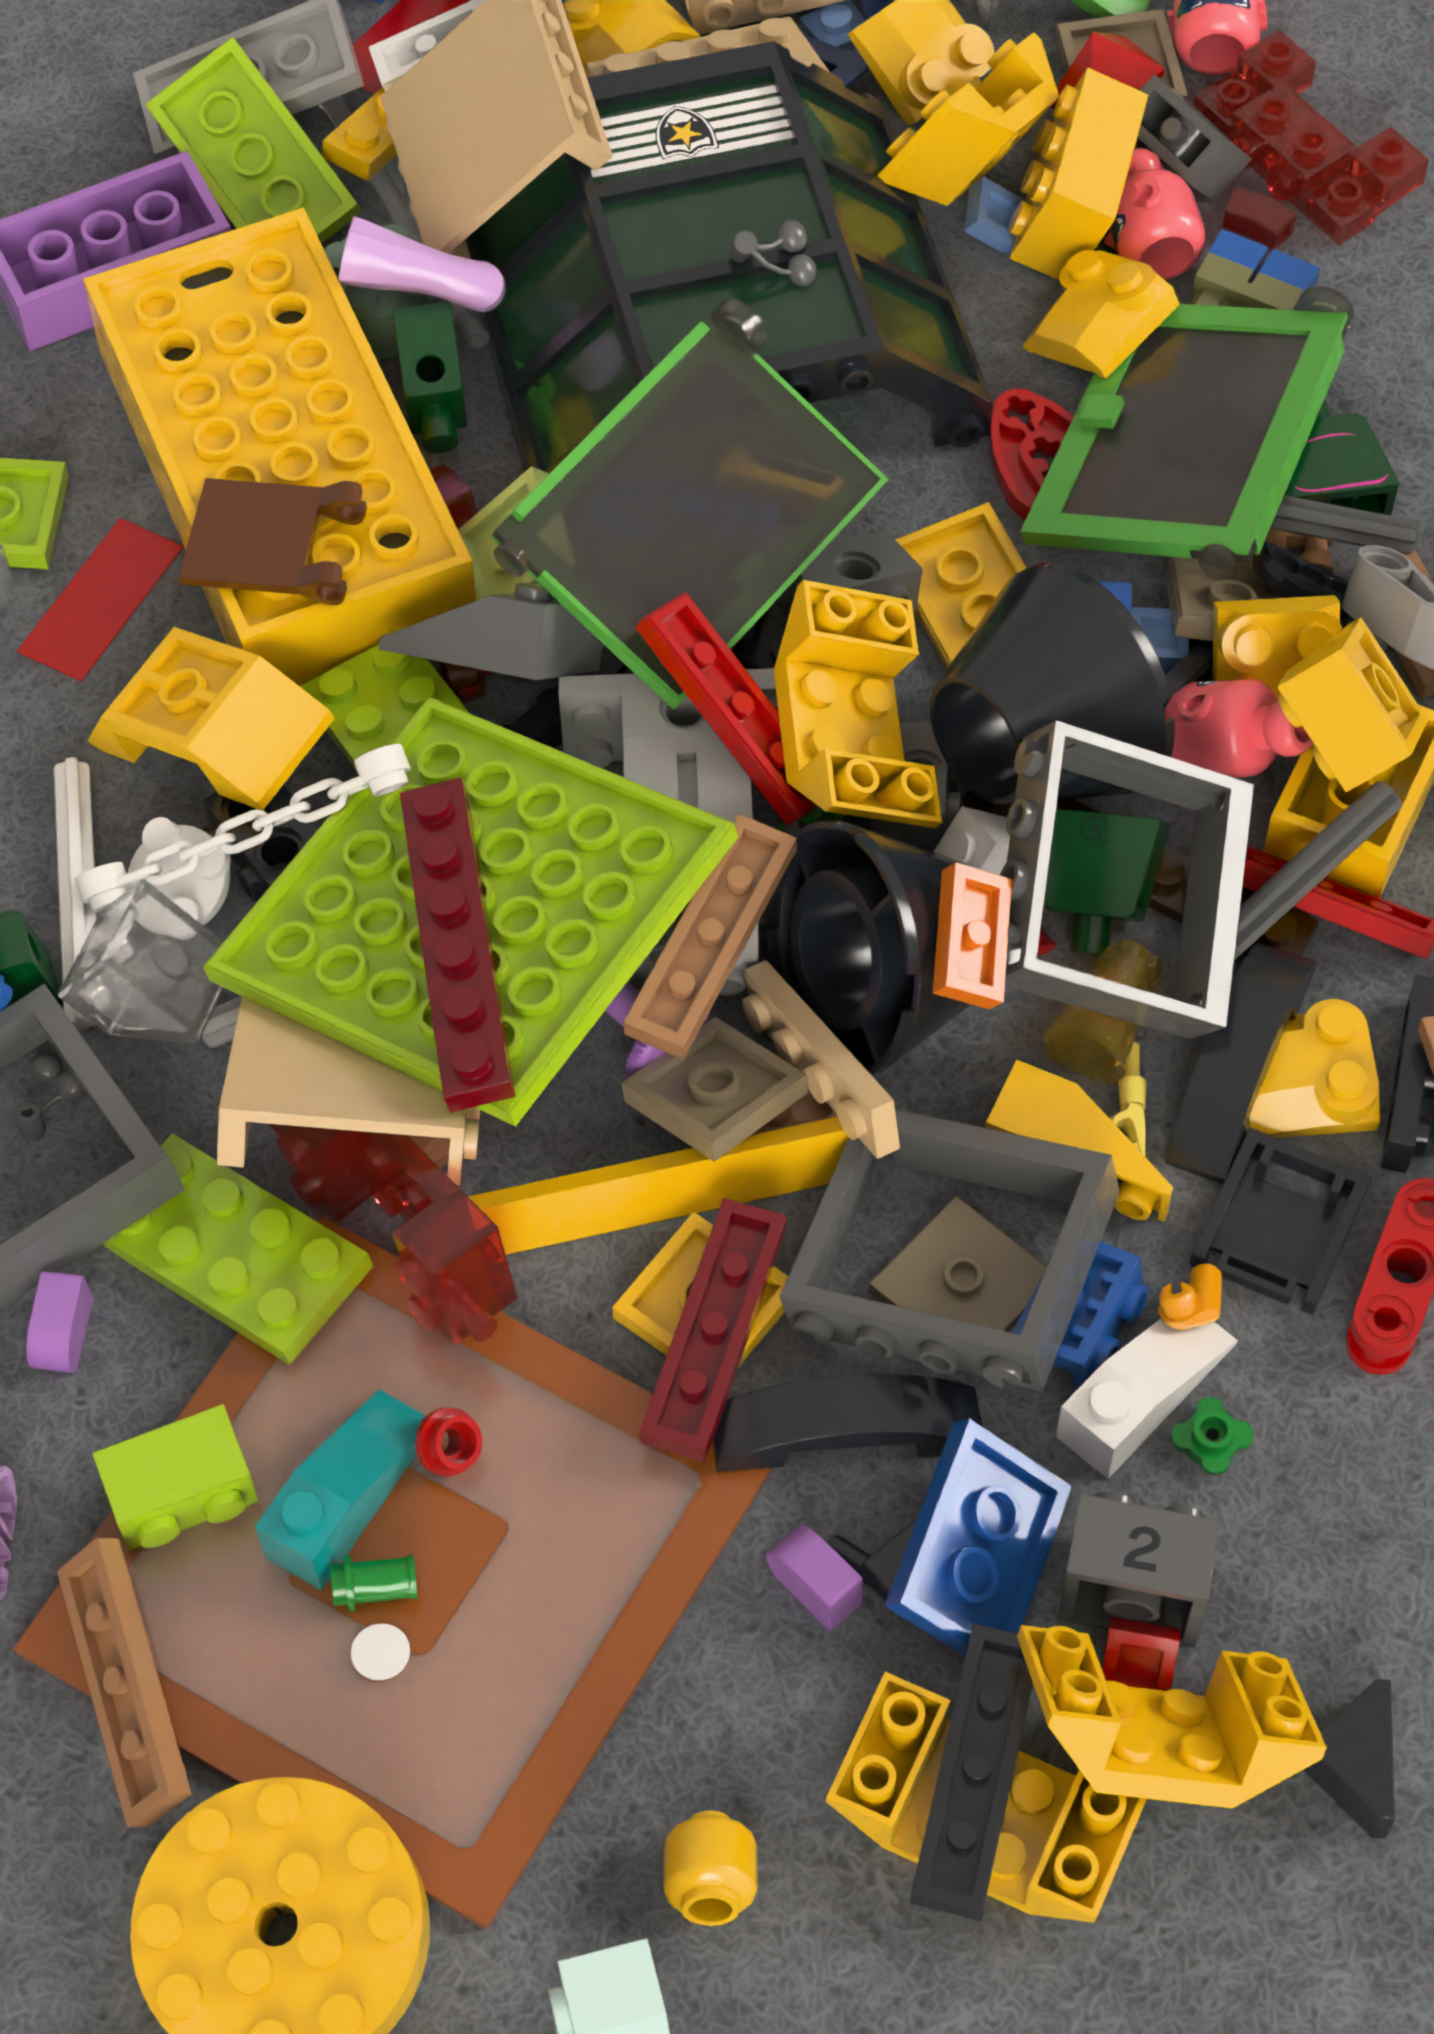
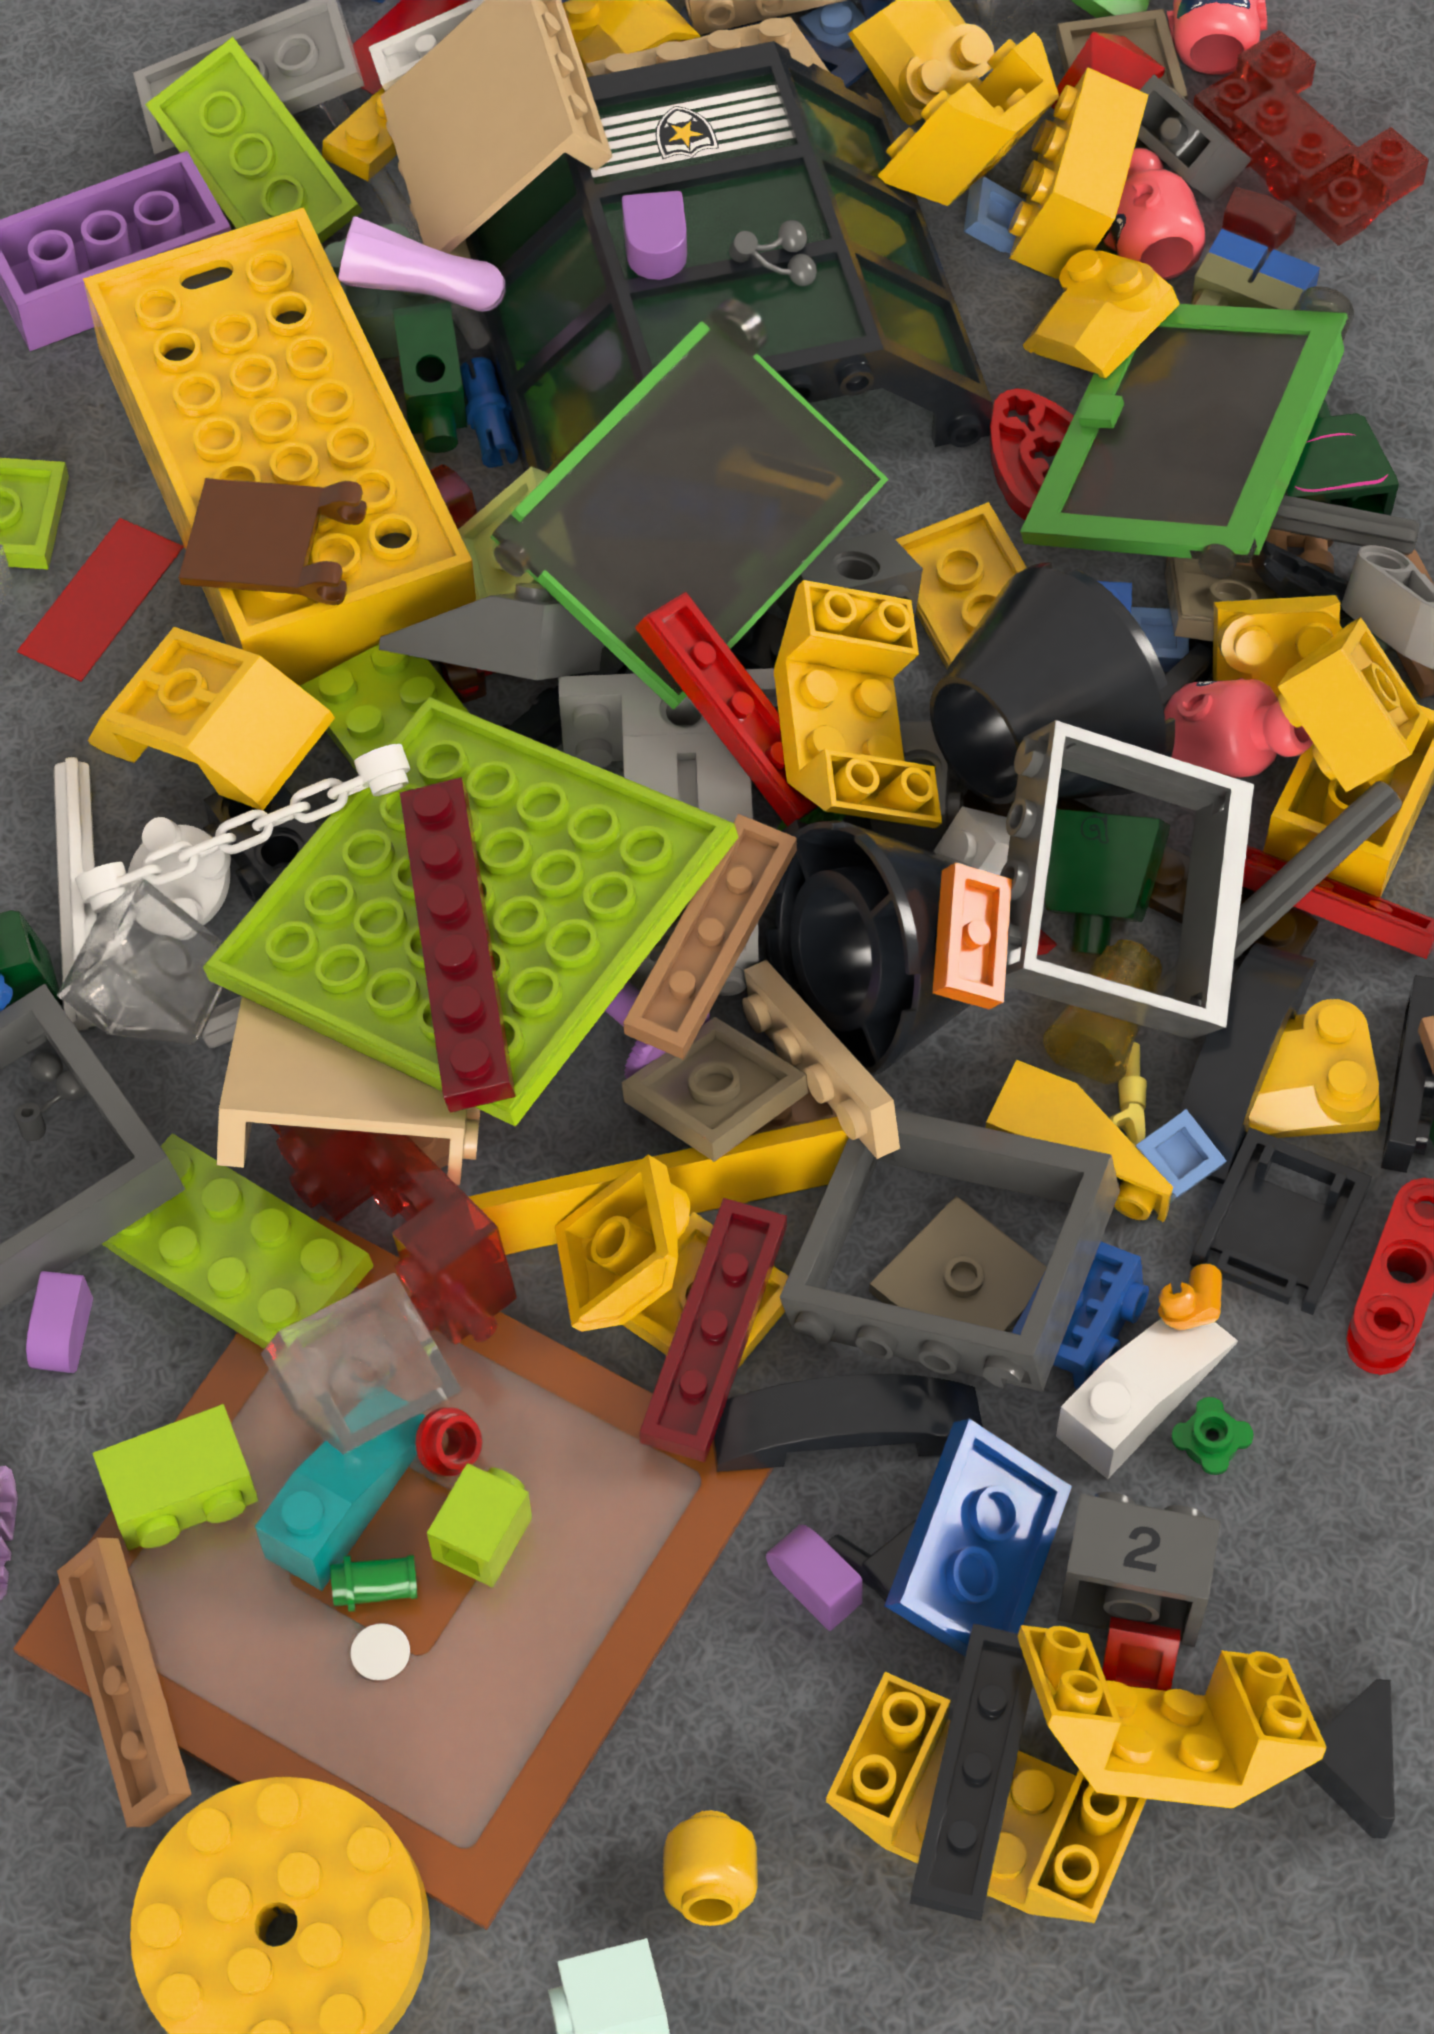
none -> clear slope [261,1272,462,1455]
none -> lime brick [427,1463,532,1588]
none -> blue pin [460,357,519,468]
none -> yellow slope [554,1154,690,1332]
none -> medium lavender piece [622,191,687,280]
none -> medium blue plate [1135,1109,1226,1204]

